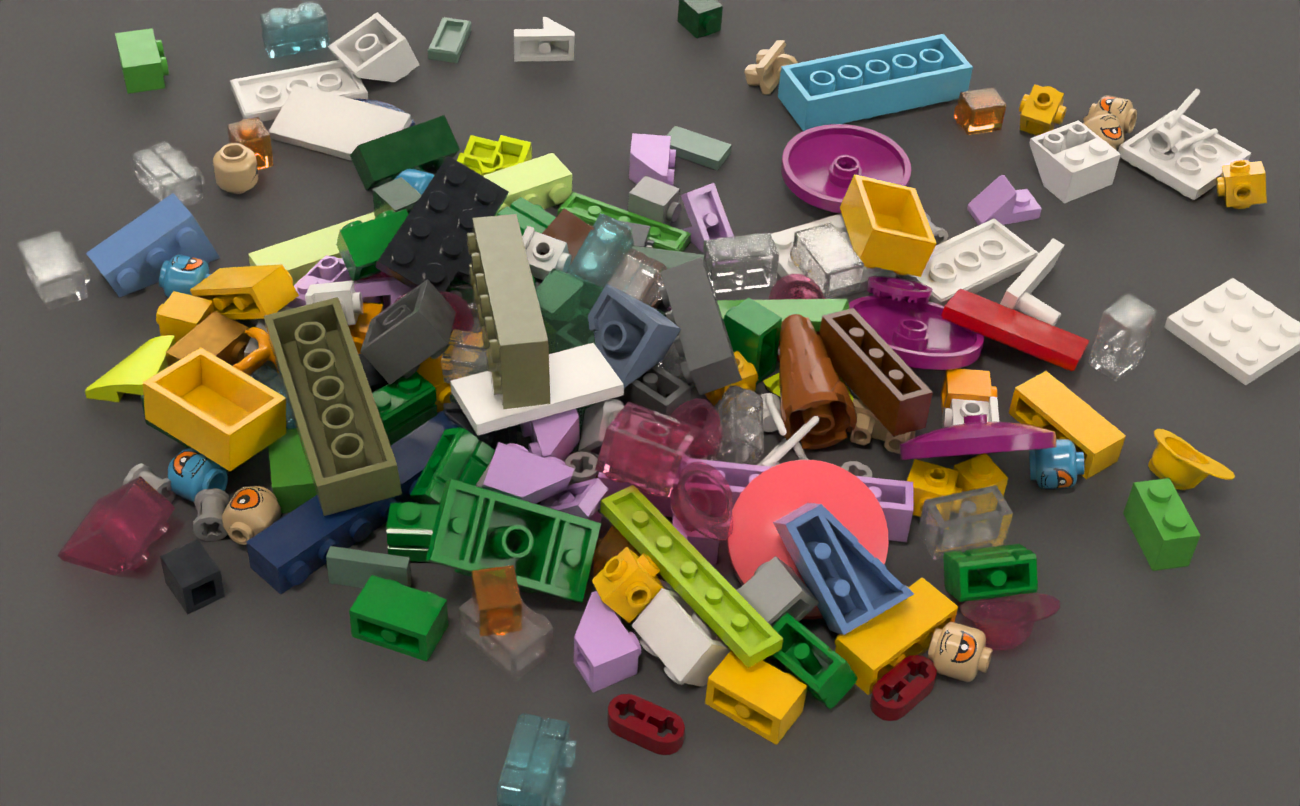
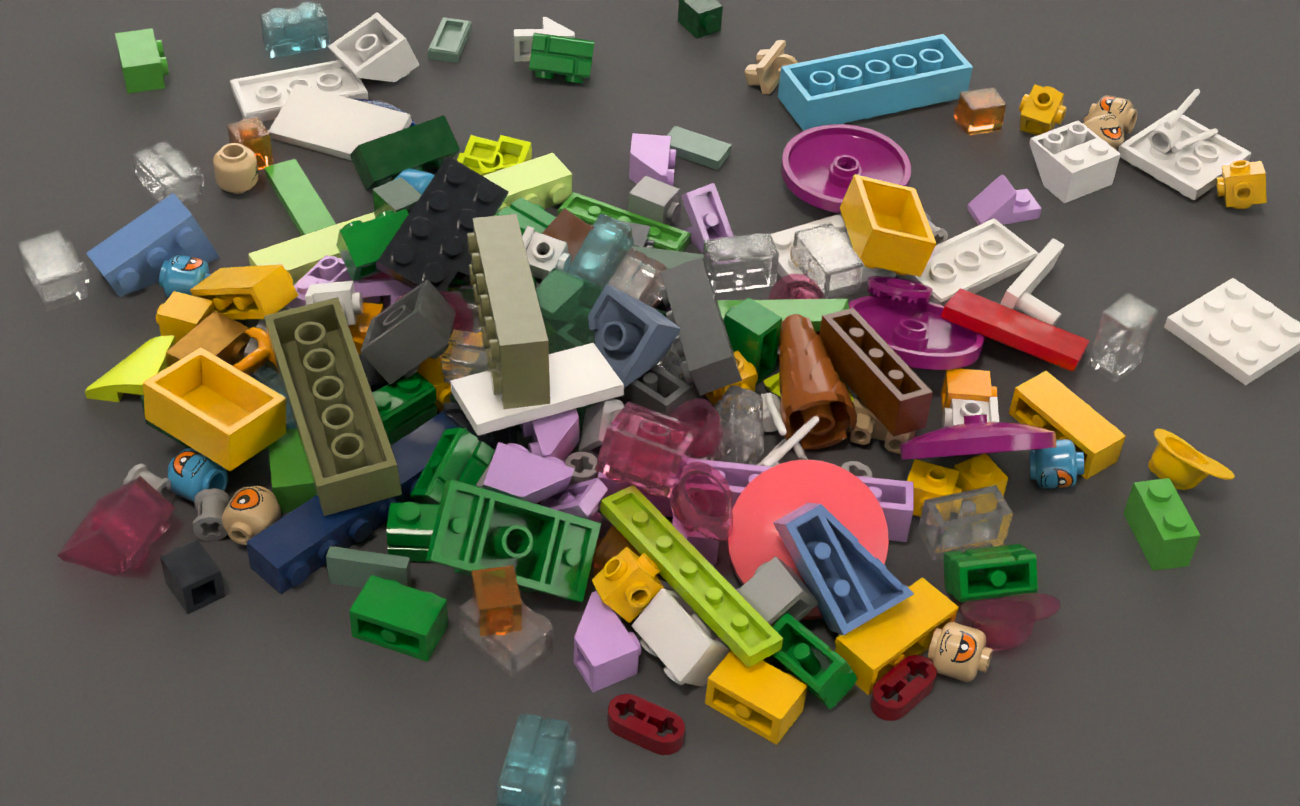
none -> tile [264,159,336,236]
none -> green brick [529,32,595,83]

